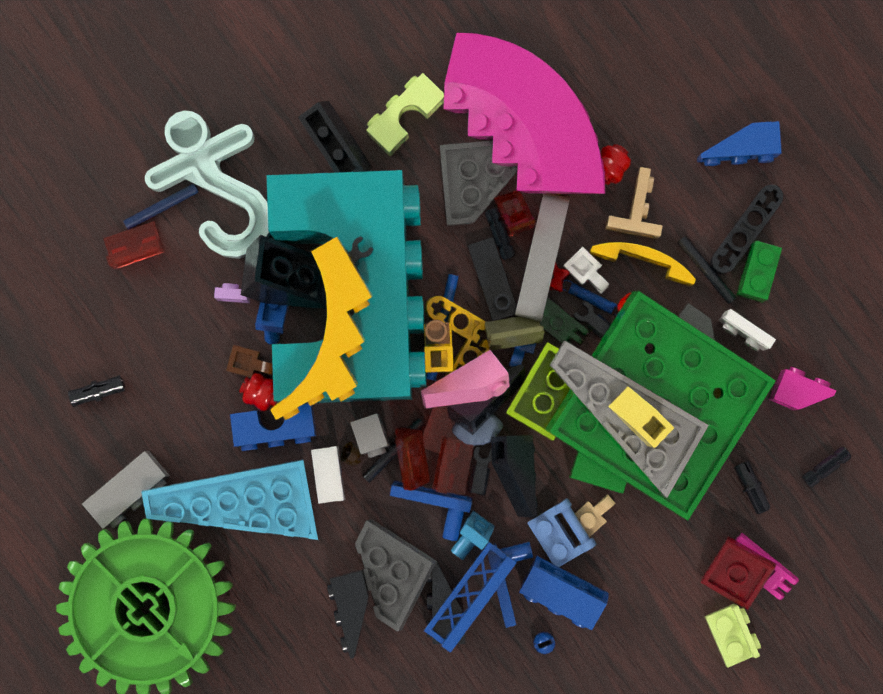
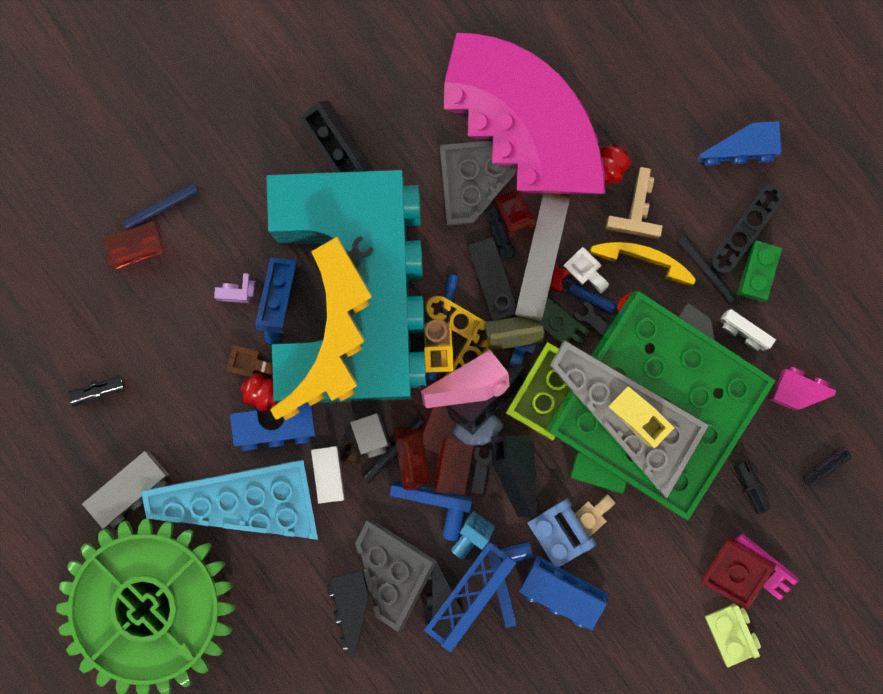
light aqua piece [145,111,271,259] -> none
black slope [240,235,327,309] -> none
yellowish green arch [366,73,444,156] -> none
blue hinge [533,632,555,654] -> none

